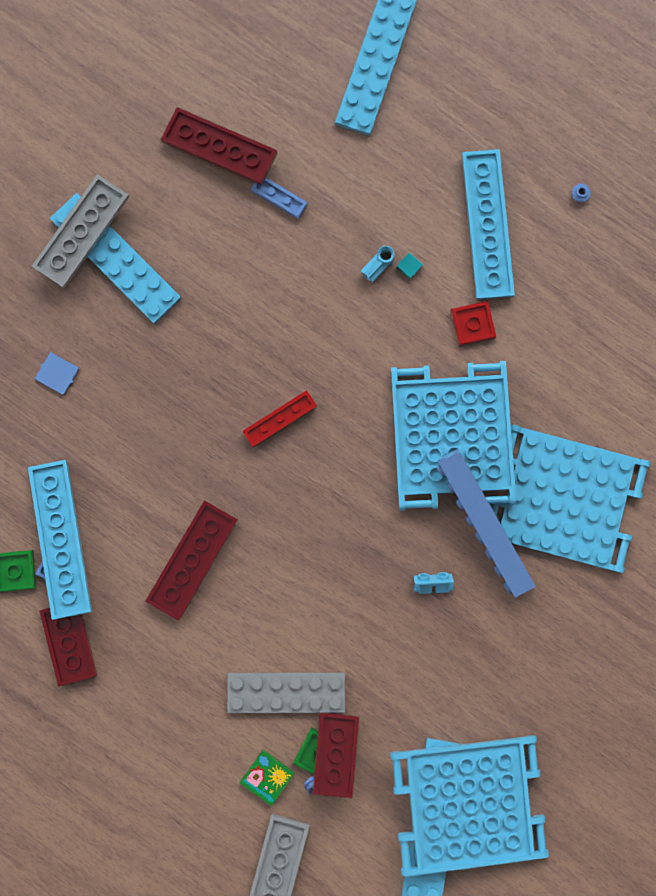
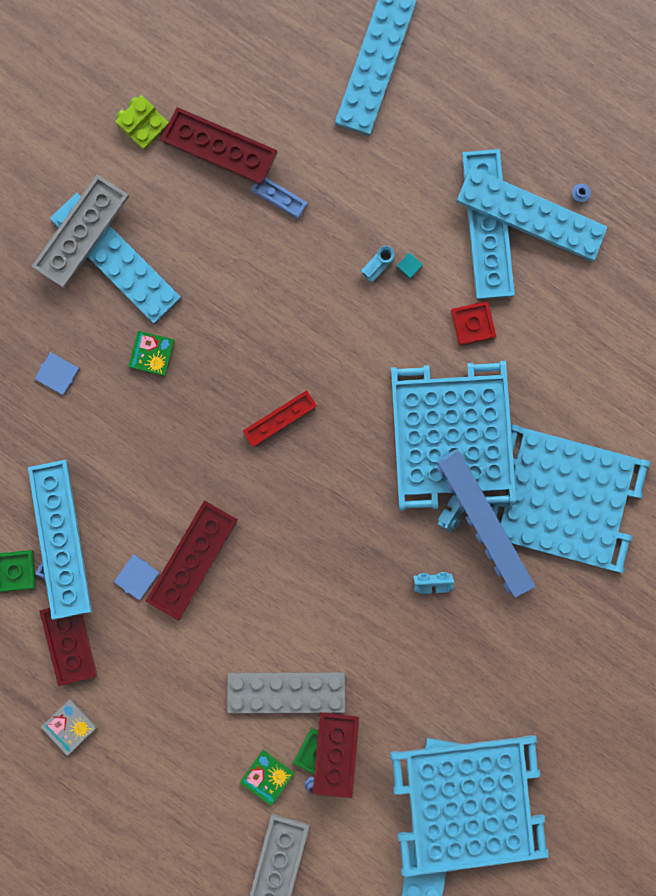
none -> light grey tile [41,699,97,756]
none -> medium blue piece [114,554,160,600]
none -> lime plate [115,95,169,151]
none -> green tile [128,331,175,377]
none -> medium azure hinge [438,494,466,533]
none -> medium azure plate [456,167,607,262]

